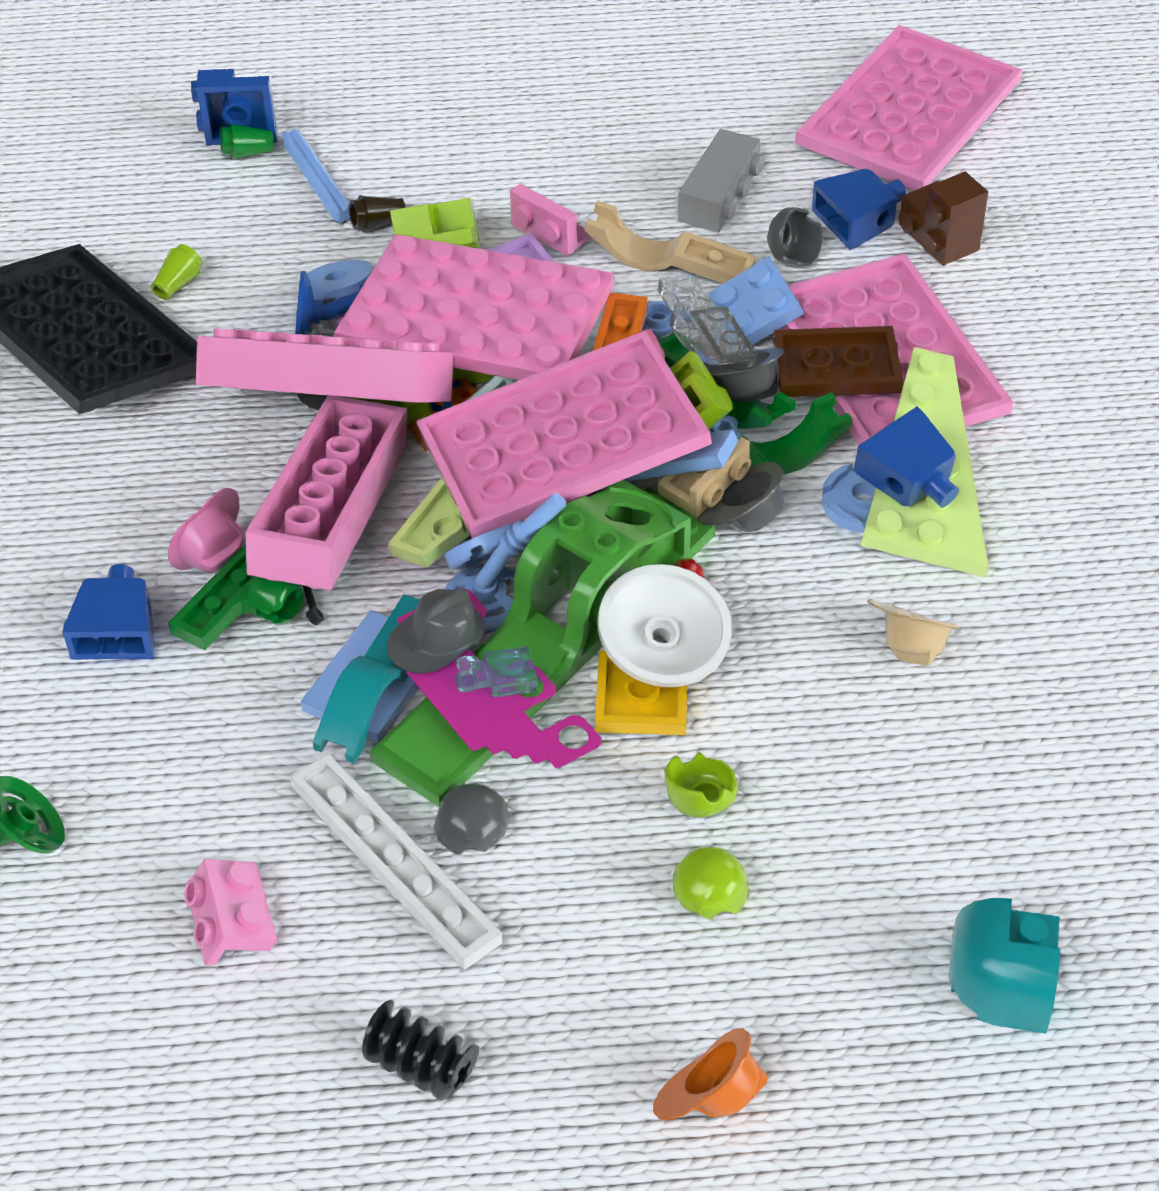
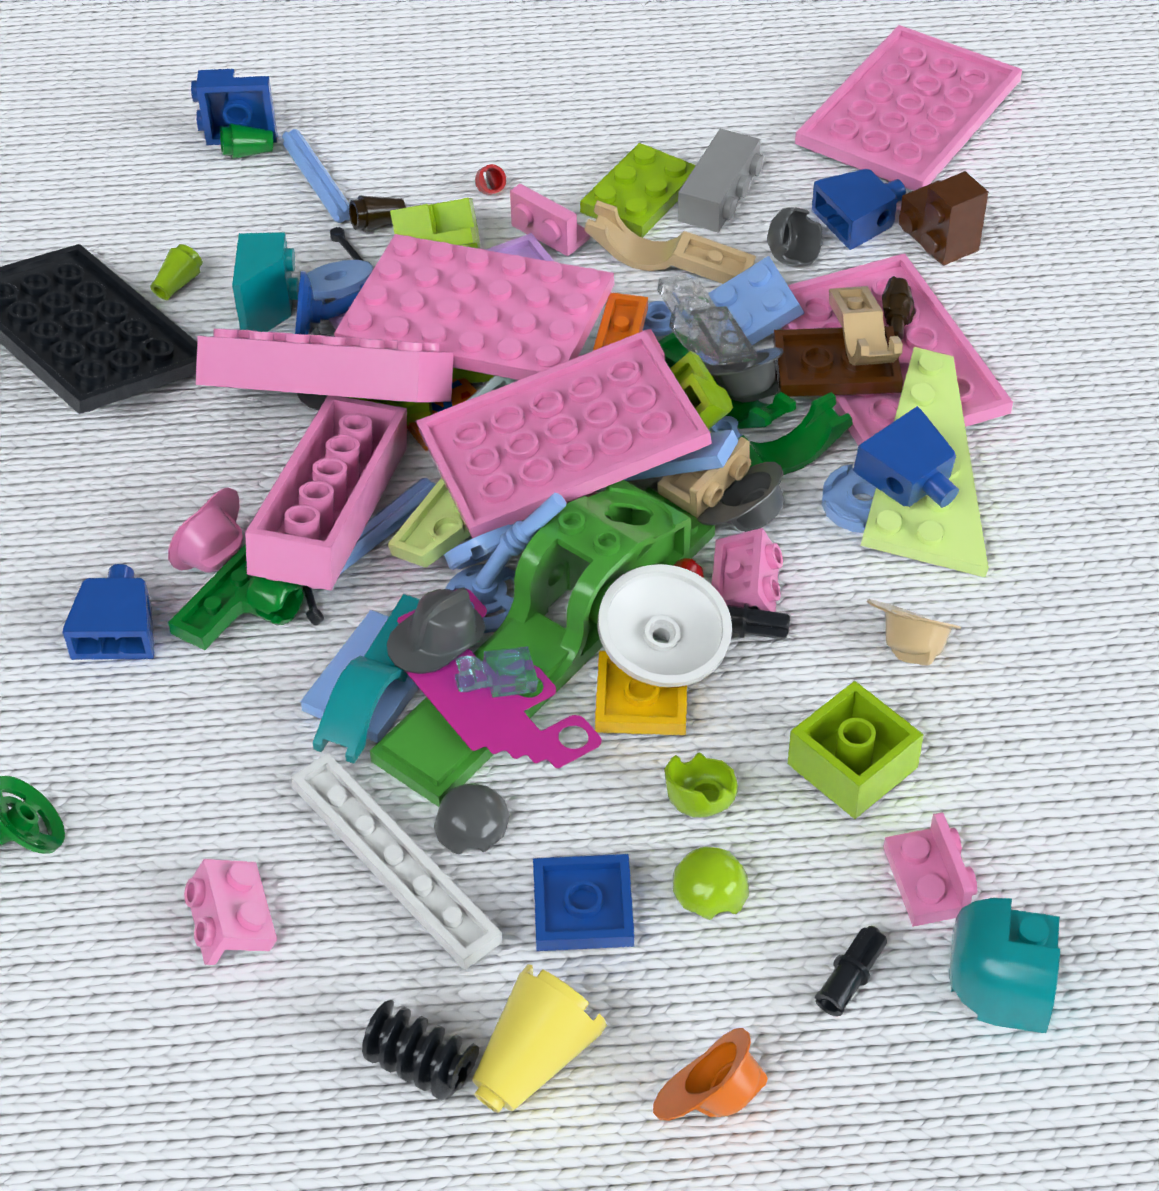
none -> teal slope [232,232,299,332]
none -> black hinge [330,227,372,265]
none -> light blue axle [340,478,436,574]
none -> light yellow cone [472,964,607,1113]
none -> red hinge [475,164,506,195]
none -> blue plate [533,854,634,951]
none -> lime plate [580,143,696,238]
none -> bright pink bracket [711,528,783,612]
none -> black axle [727,603,790,639]
none -> lime brick [787,681,924,819]
none -> black axle [815,926,887,1016]
none -> tan piece [829,286,903,365]
none -> dark brown piece [882,276,915,340]
none -> bright pink bracket [883,812,977,927]

